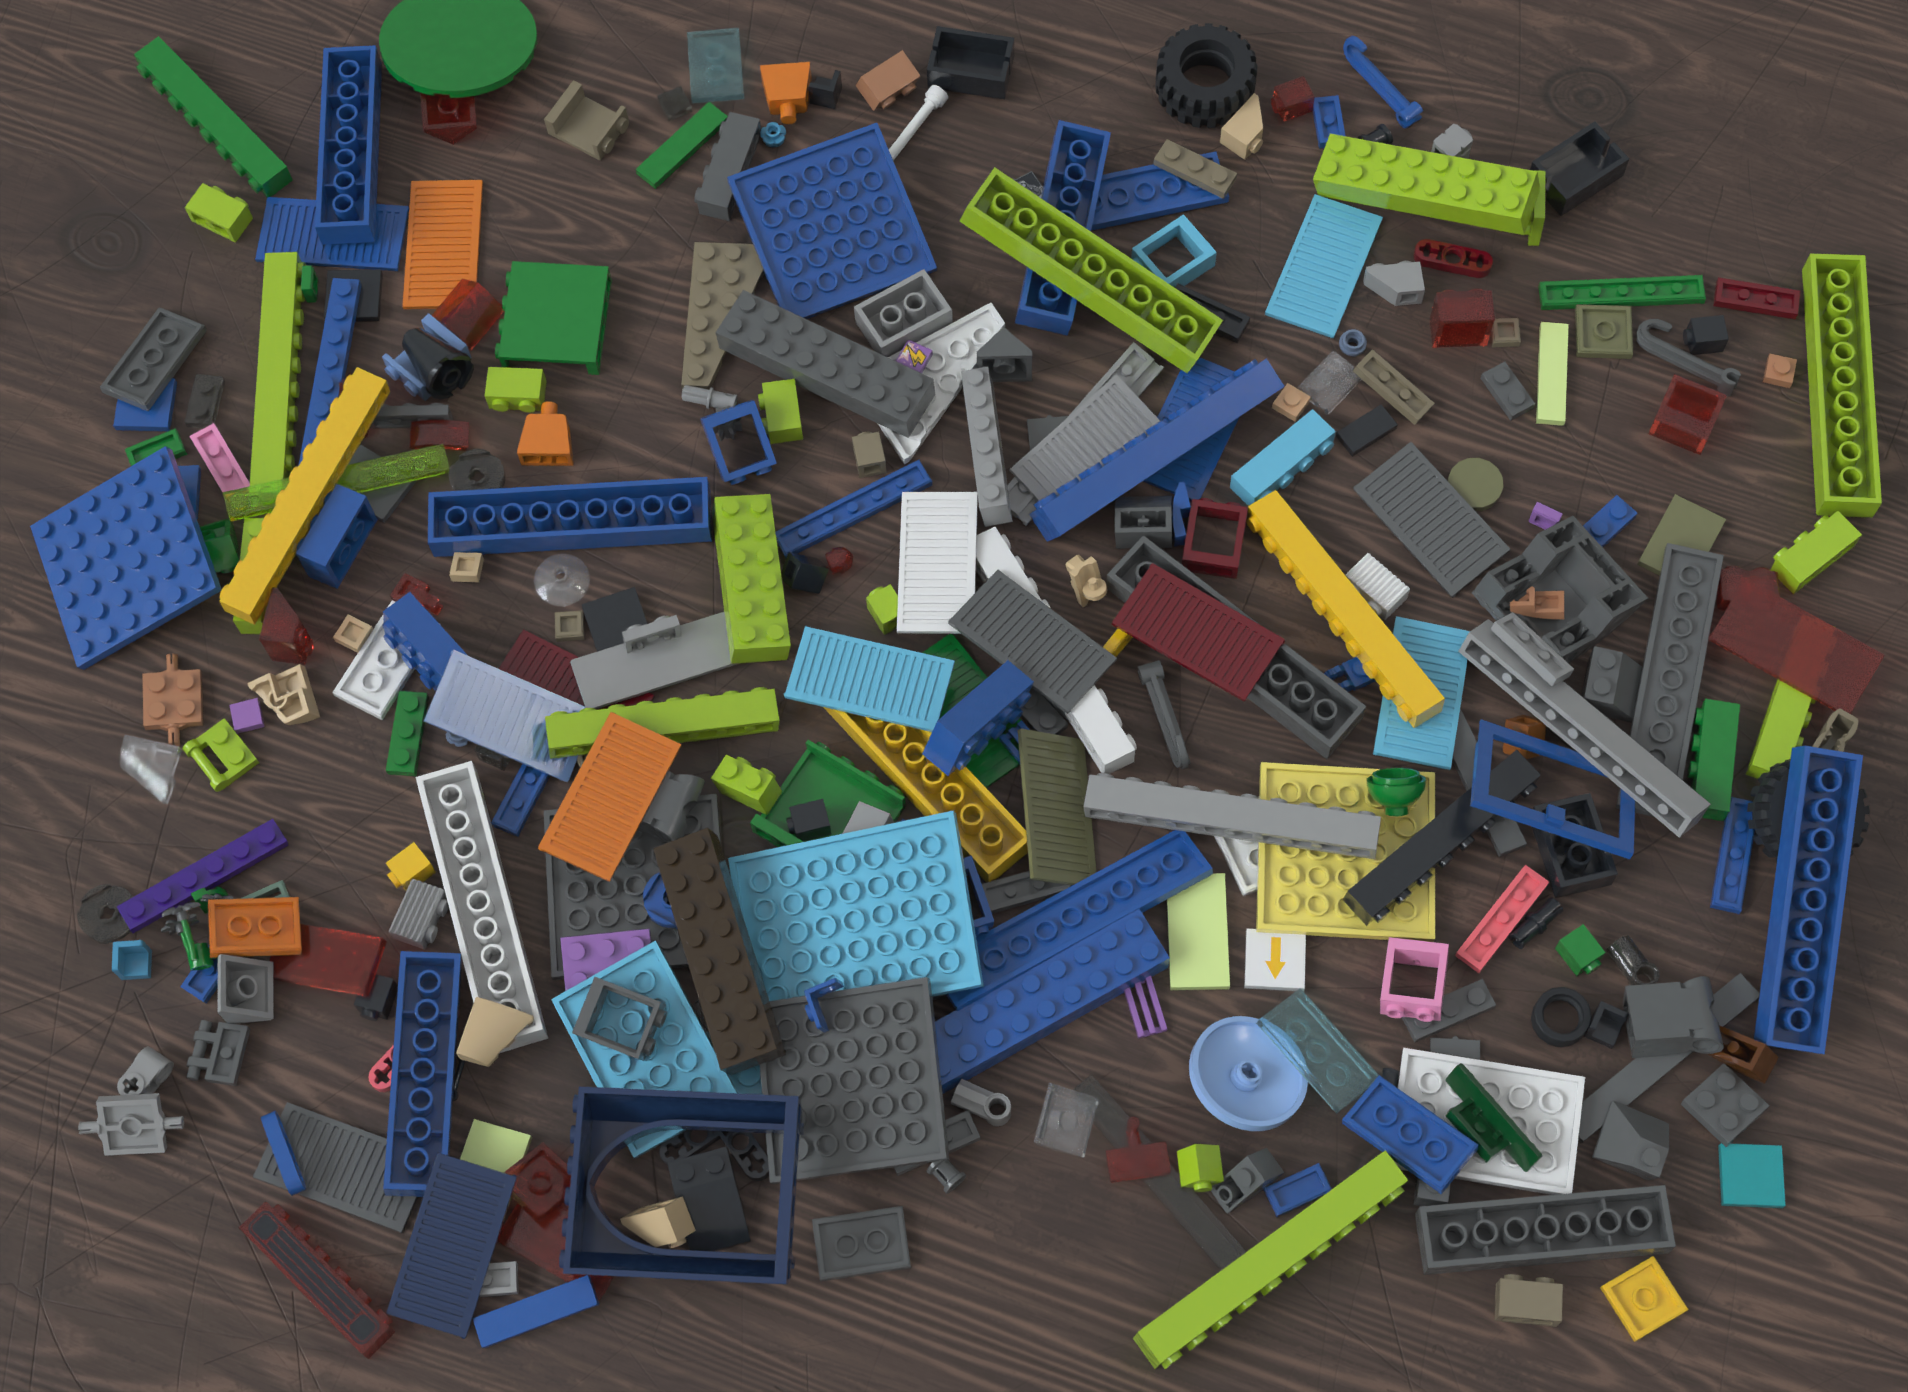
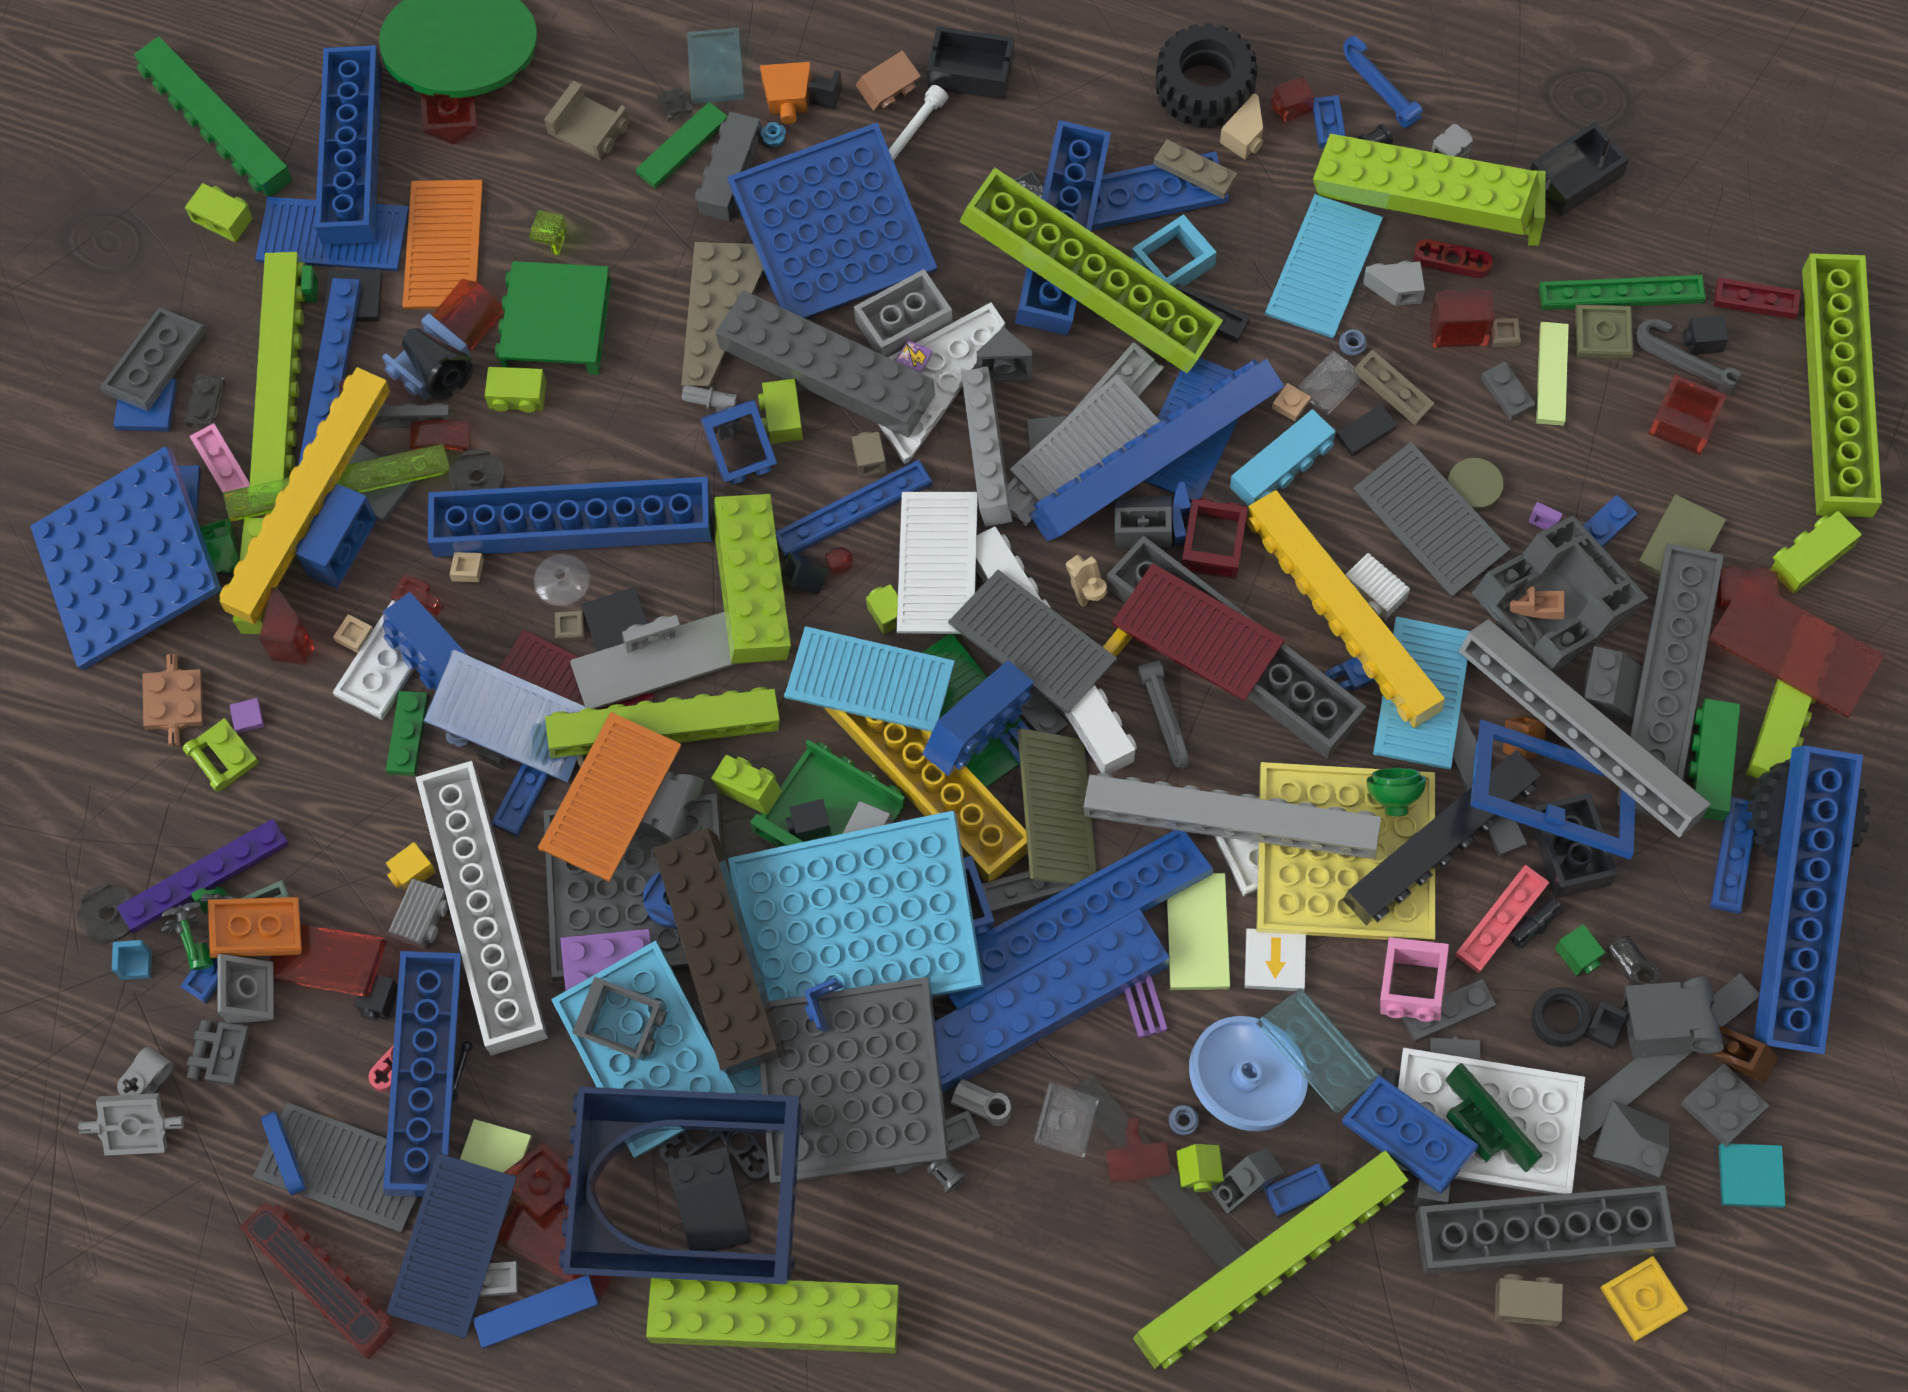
clear slope [120,735,182,804] -> none
green tile [125,428,188,466] -> none
tan slope [248,664,320,725] -> none
tan slope [456,997,534,1067] -> none
orange torso [517,402,574,466] -> none
tan slope [620,1196,696,1249] -> none
dark grey tile [812,1206,911,1282] -> none
light grey plate [1491,612,1574,686] -> none
nougat plate [1763,354,1797,388] -> none
dark tan brick [1812,708,1858,752] -> none
none -> clear neon green panel [529,210,567,255]
none -> lime brick [646,1278,900,1354]
none -> sand blue plate [1169,1105,1199,1136]

